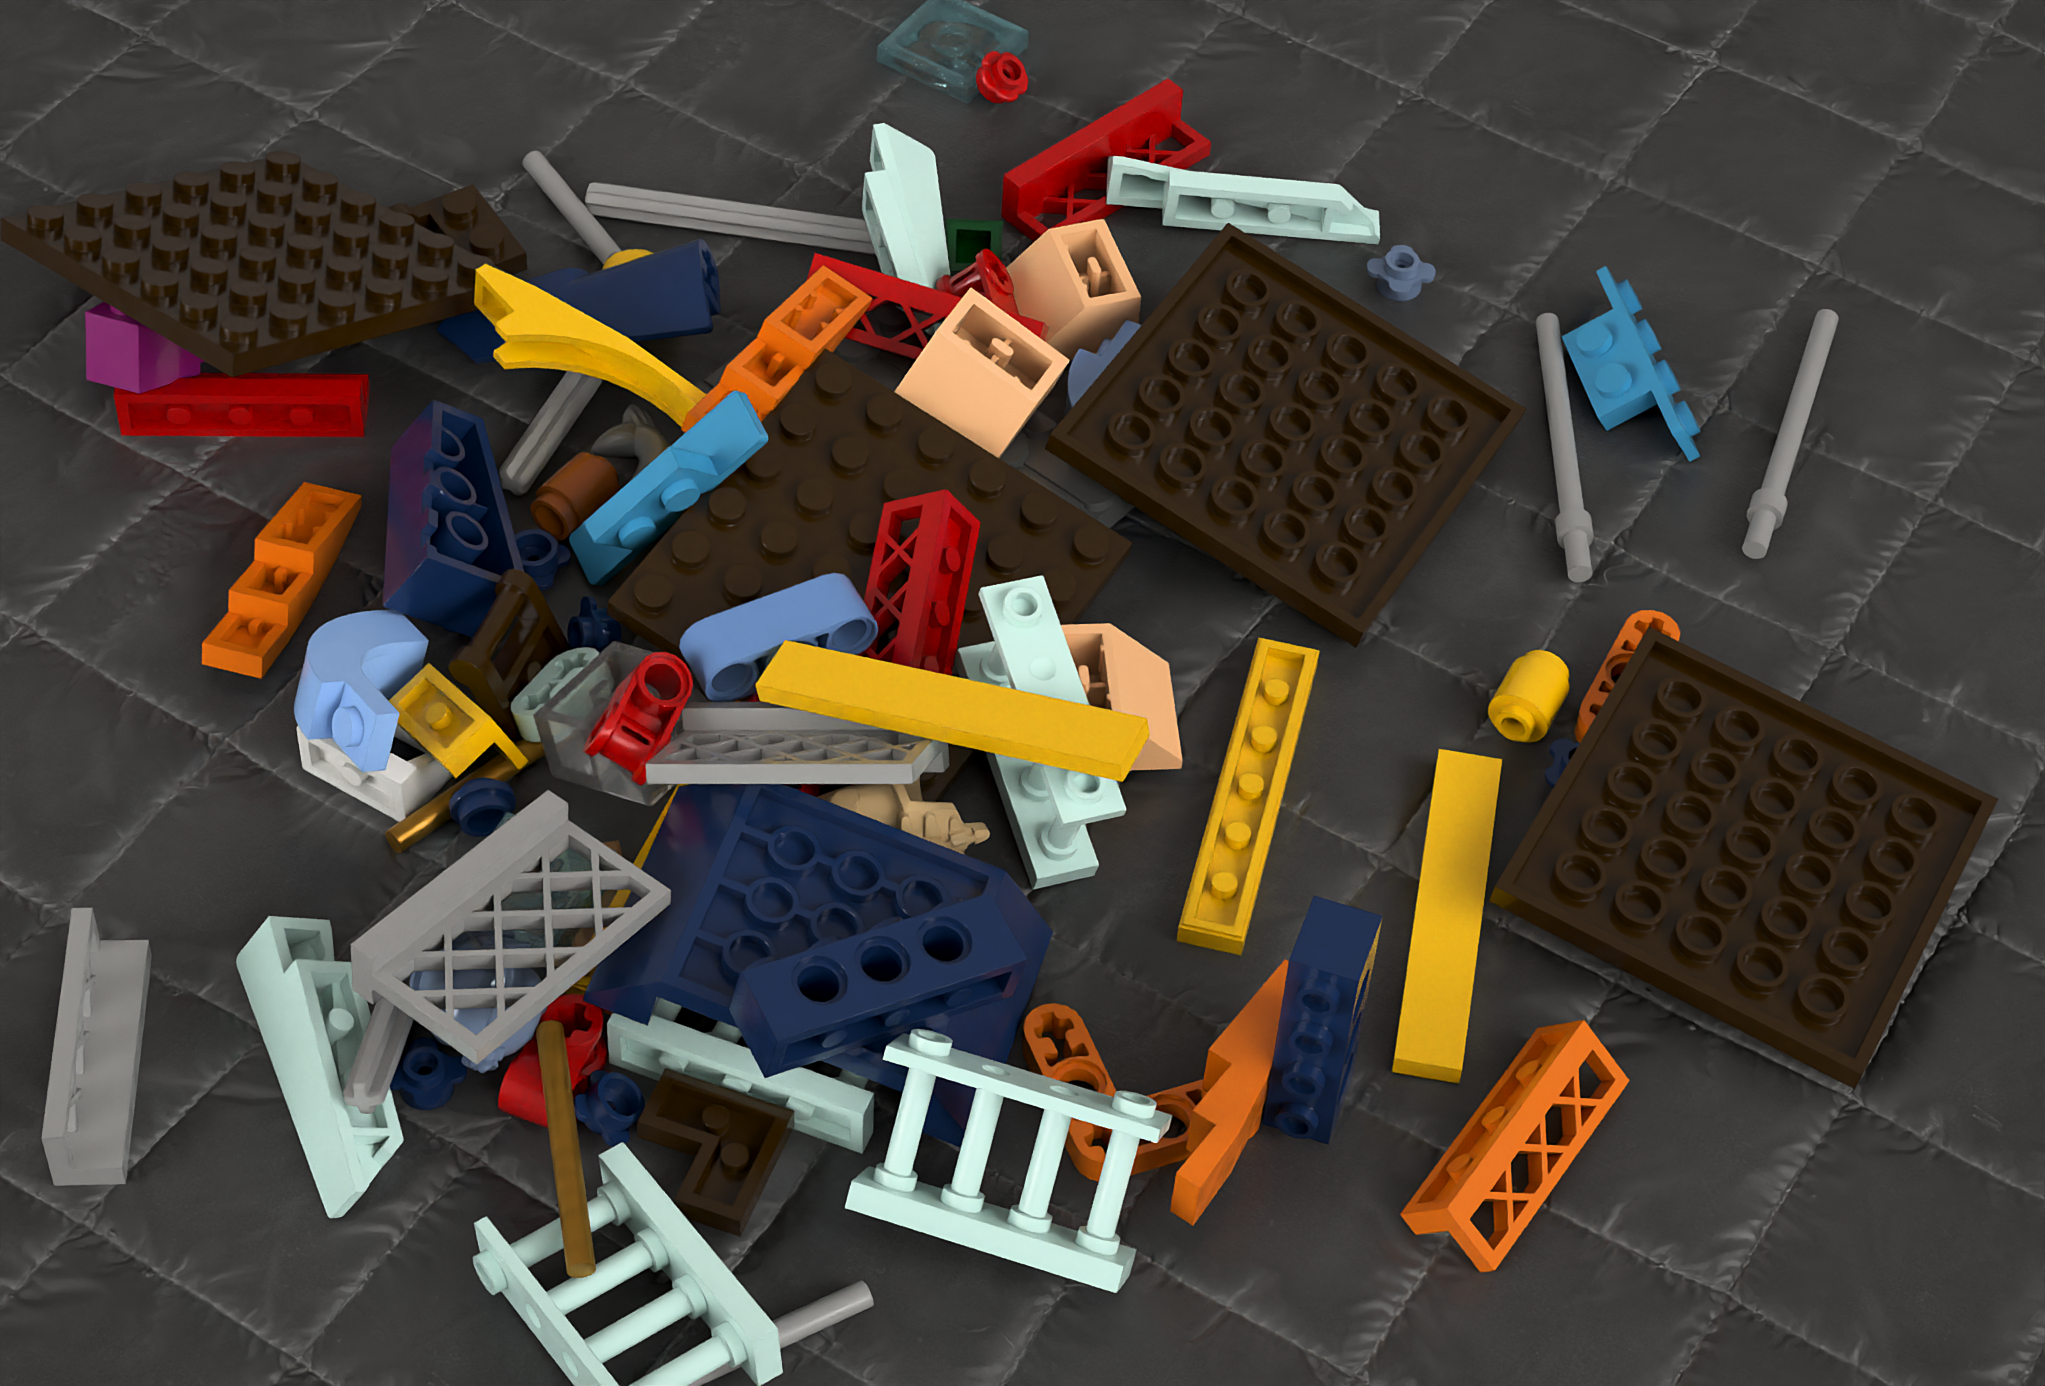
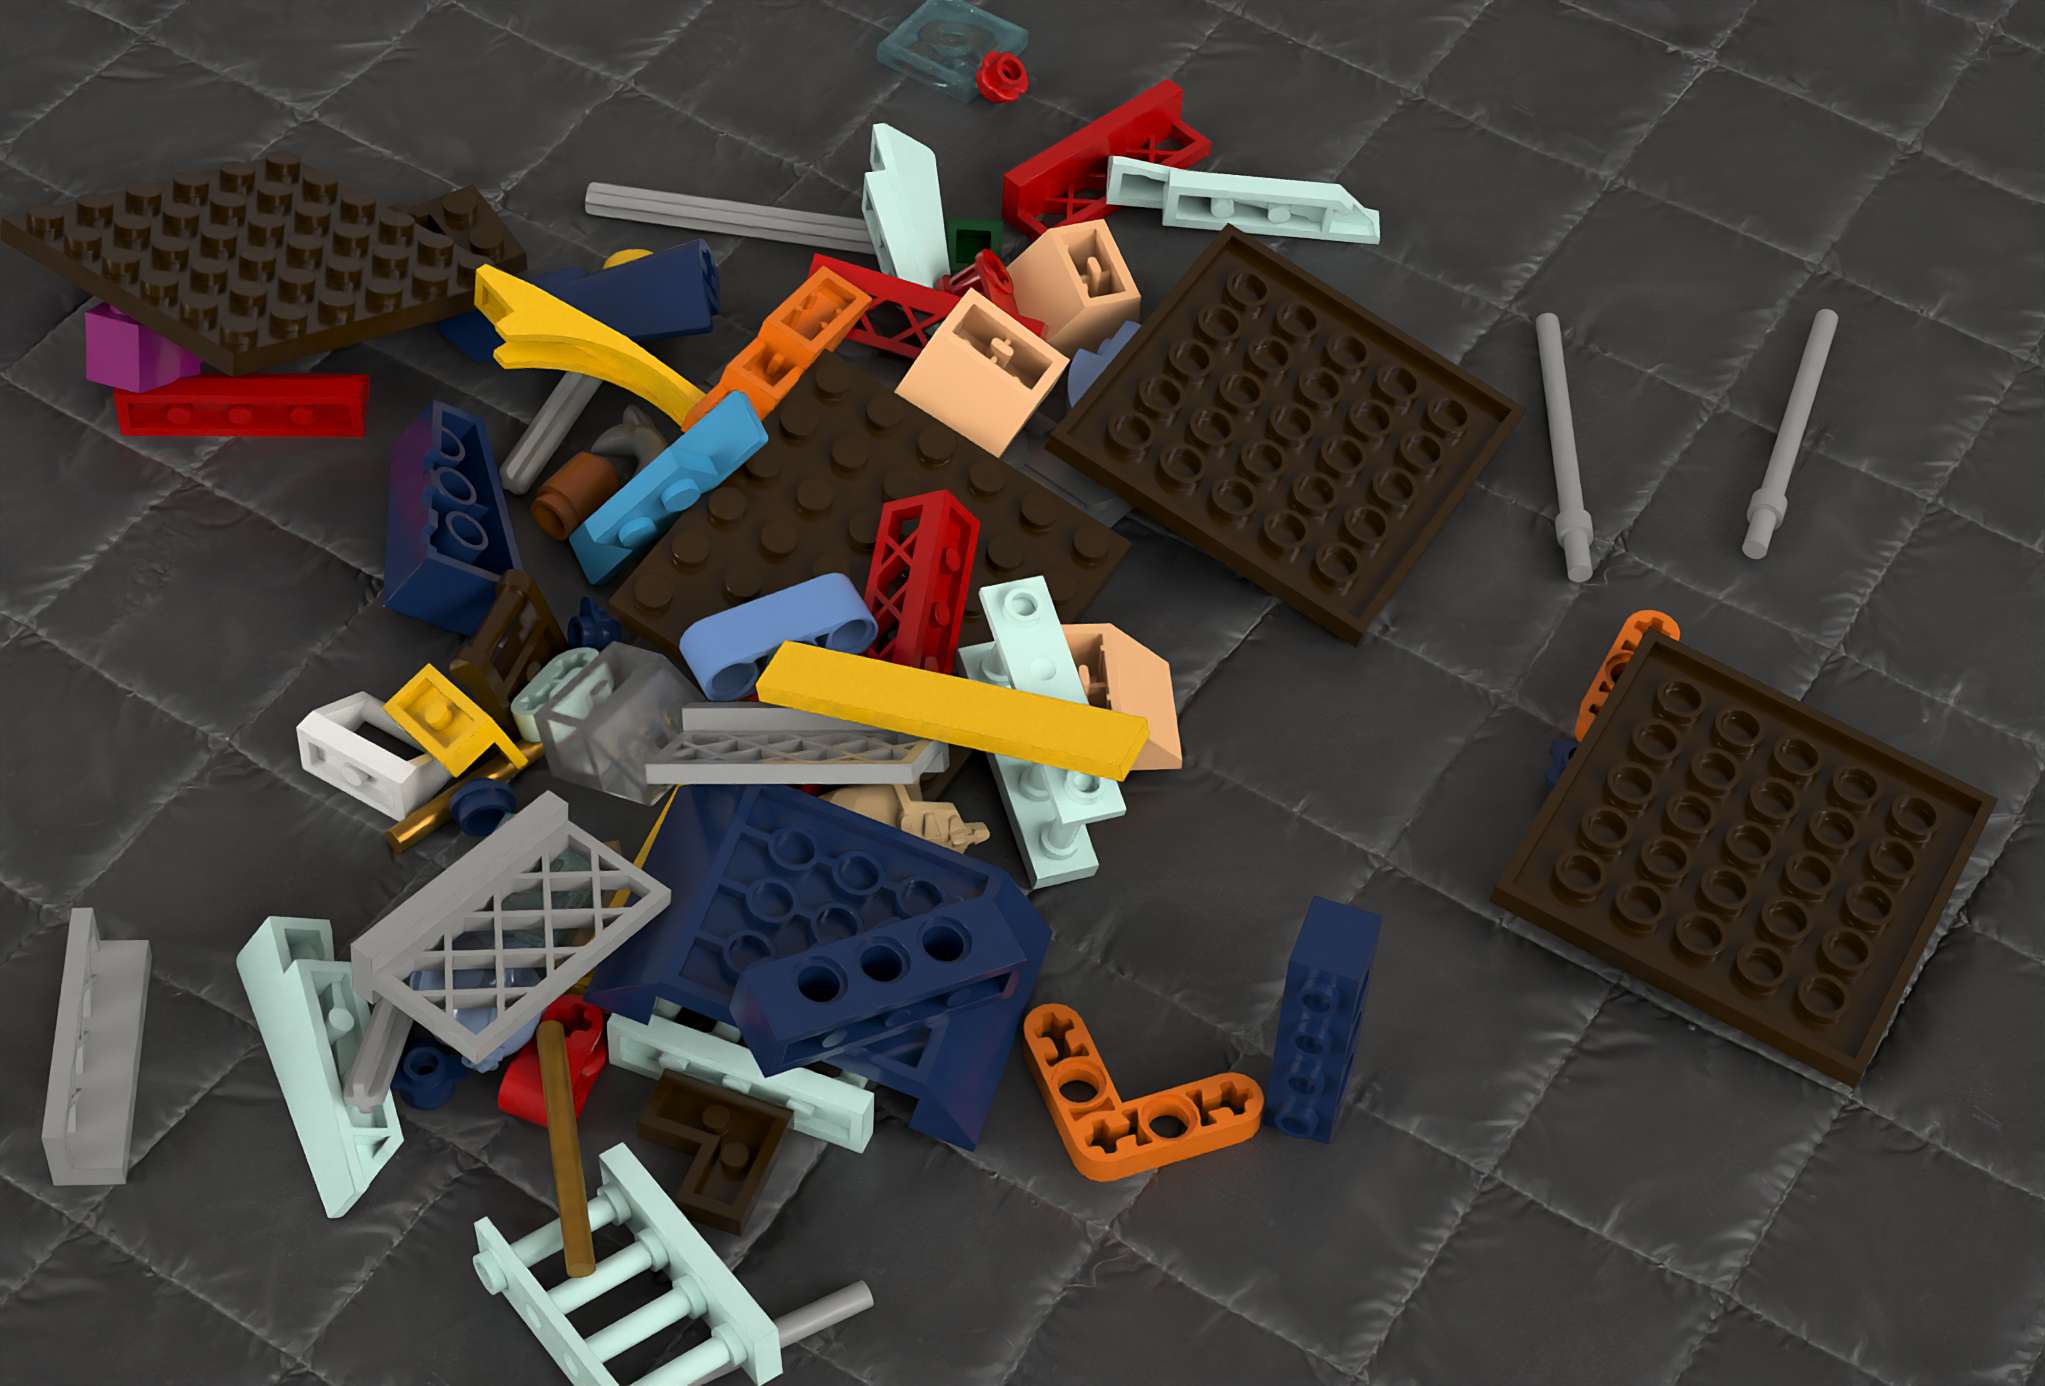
orange slope [202,482,362,679] -> none
light blue arch [294,609,429,772] -> none
dark blue plate [515,529,570,591] -> none
light grey bar [523,151,622,265] -> none
dark blue plate [573,1070,645,1147] -> none
red piece [583,652,693,786] -> none
light aqua fence [845,1029,1173,1293] -> none
orange slope [1170,959,1289,1226] -> none
yellow tile [1177,637,1320,956] -> none
sand blue plate [1366,245,1436,301] -> none
yellow tile [1392,749,1502,1084] -> none
orange fence [1400,1020,1630,1273] -> none
yellow brick [1488,650,1570,743] -> none
dark azure bracket [1561,266,1701,462] -> none

